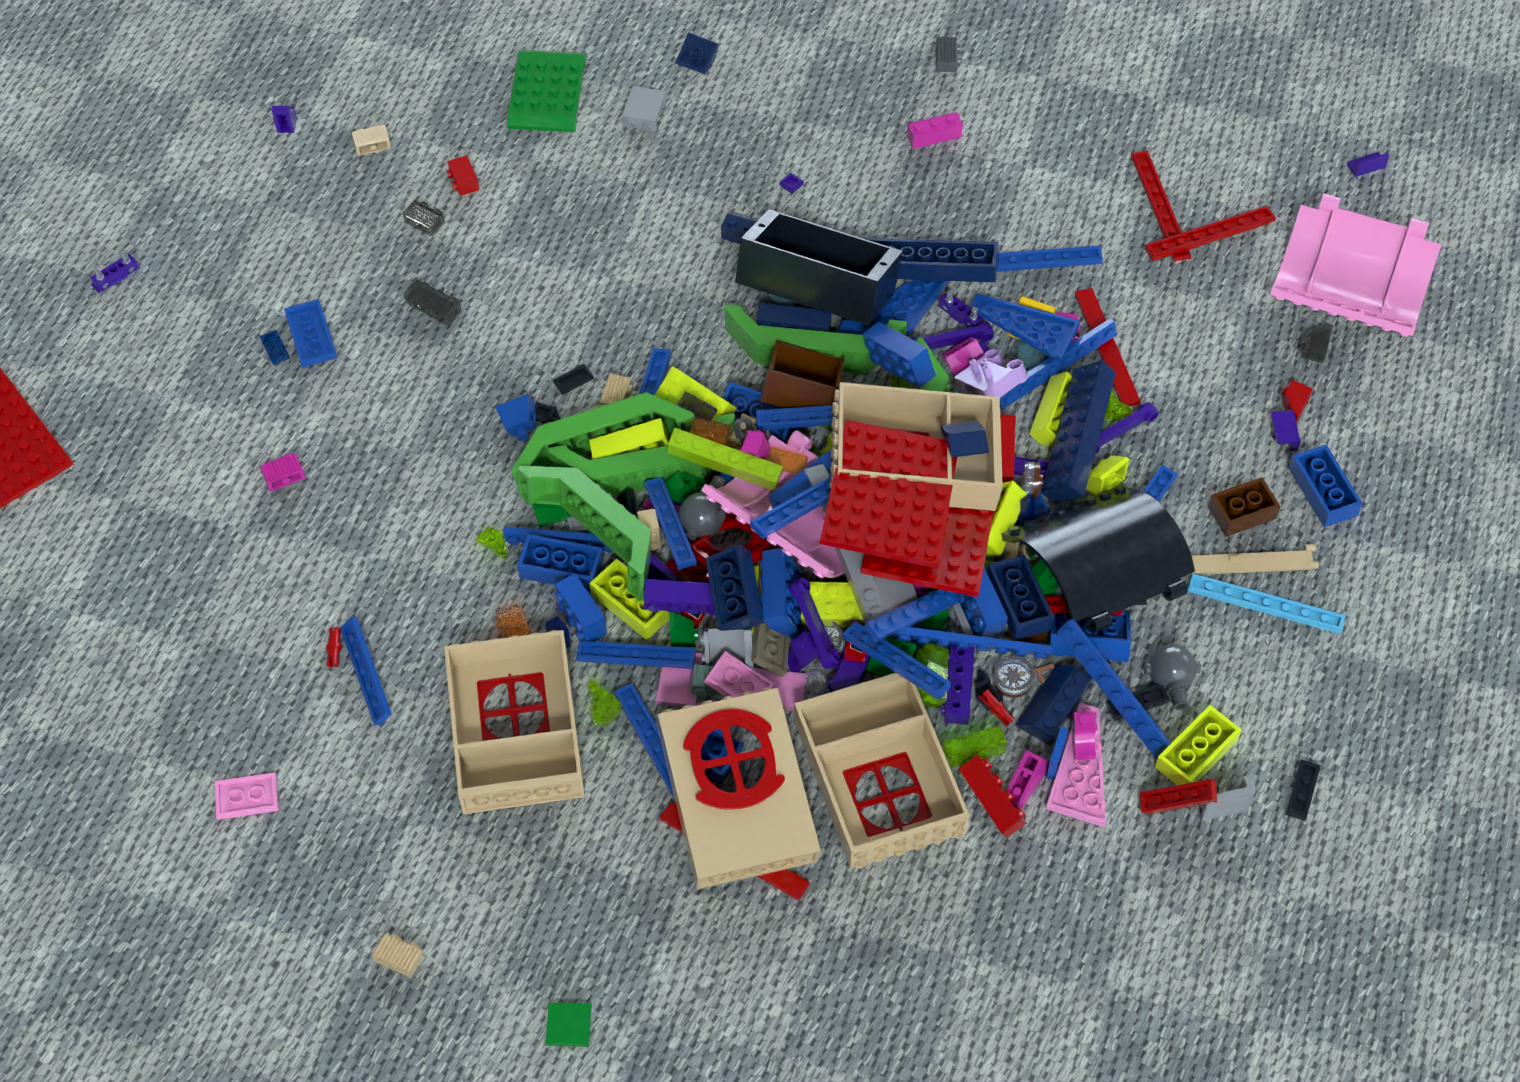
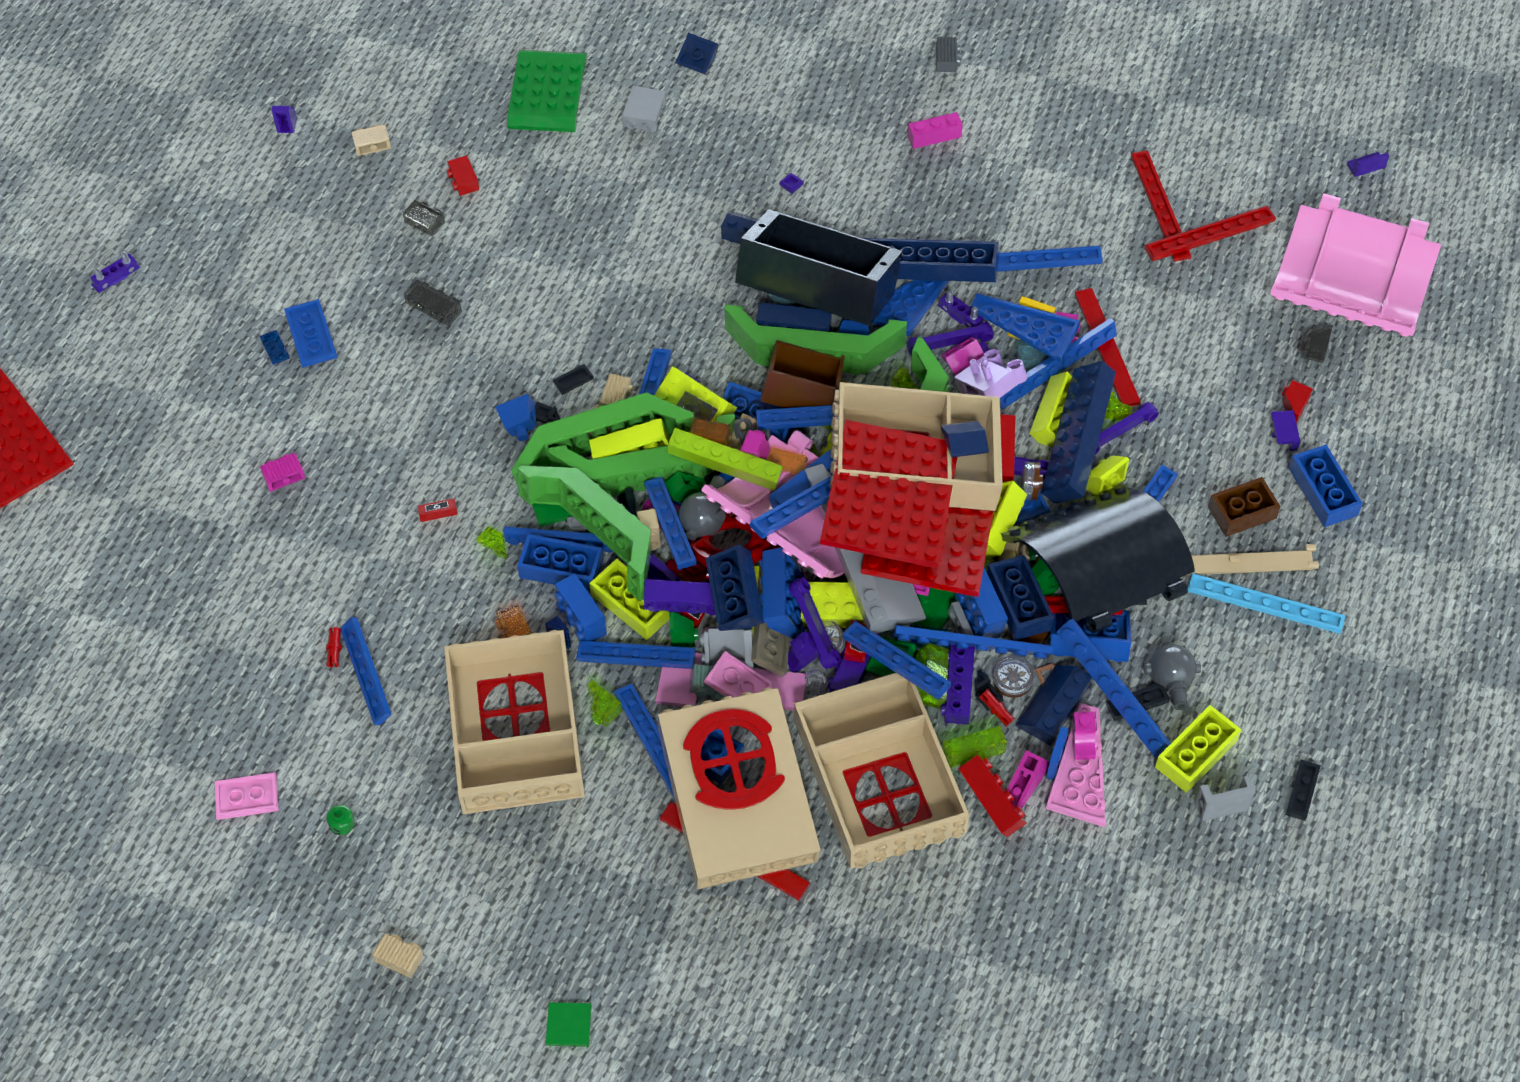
blue brick [863,322,936,388] -> none
blue plate [864,589,962,642] -> none
clear blue tile [1020,493,1035,526] -> none
red gear [1140,779,1217,814] -> none
none -> green head [326,805,355,835]
none -> red slope [417,498,458,522]

